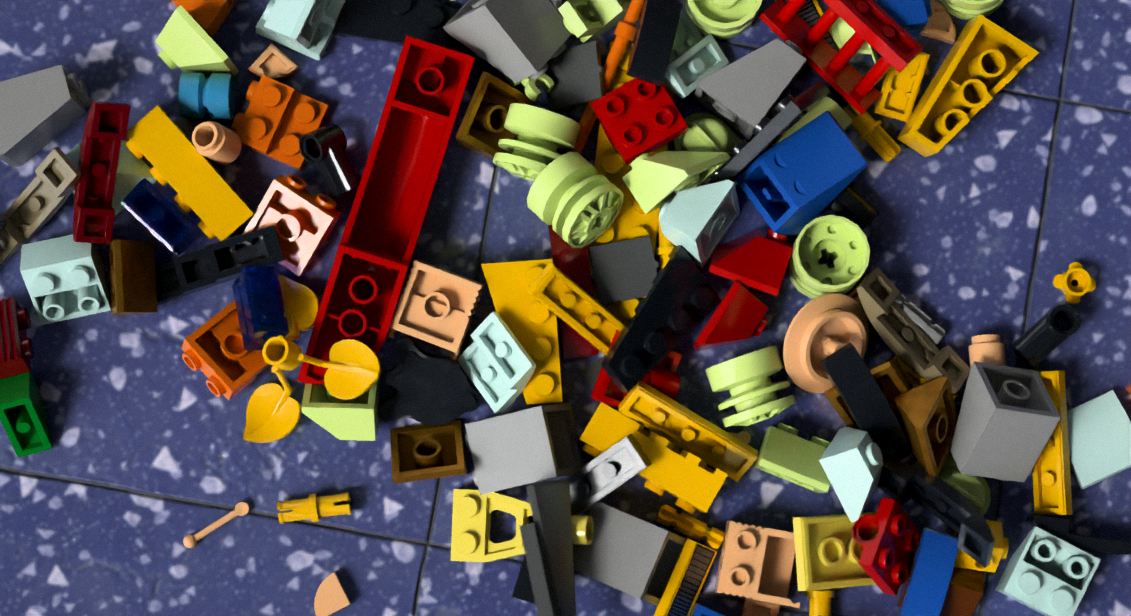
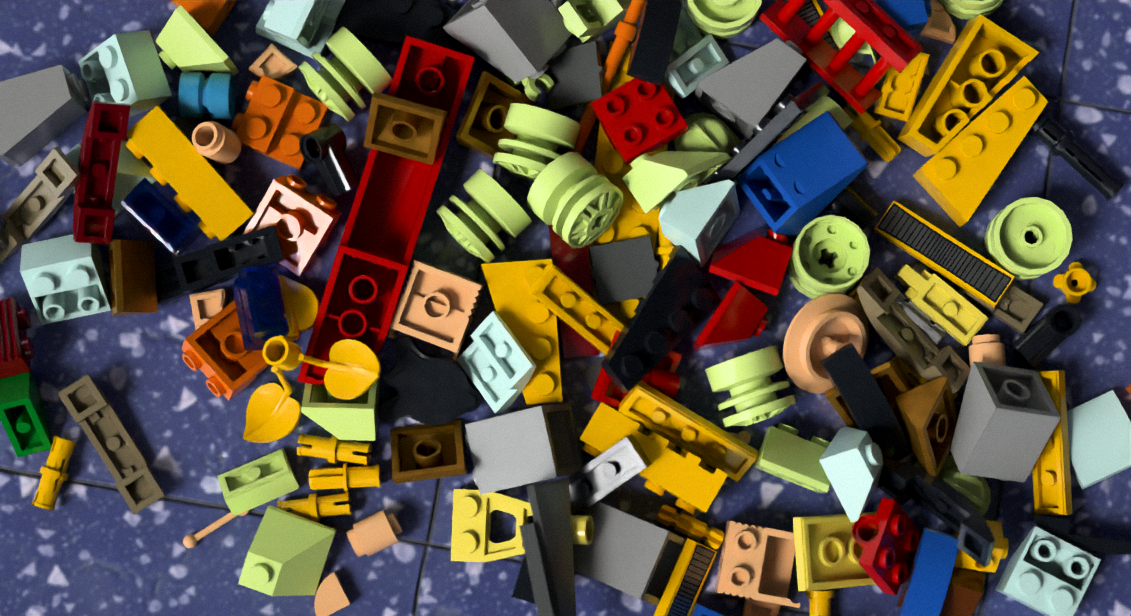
none -> yellow pin [32,436,77,511]
none -> dark tan slope [57,374,165,515]
none -> light aqua slope [78,30,172,117]
none -> light nougat tile [189,288,227,330]
none -> yellowish green slope [218,448,299,515]
none -> yellowish green slope [238,505,337,596]
none -> yellow pin [297,433,372,466]
none -> yellowish green wheel [298,26,393,122]
none -> yellow axle [309,463,381,492]
none -> light nougat brick [346,509,403,557]
none -> pearl gold slope [364,92,448,165]
none -> yellowish green wheel [436,169,532,263]
none -> tile [874,200,1015,308]
none -> light yellow hinge [894,264,989,346]
none -> yellow wedge [912,76,1048,227]
none -> dark tan slope [963,281,1043,335]
none -> yellowish green wheel [984,197,1073,280]
none -> black pin [1028,109,1124,200]

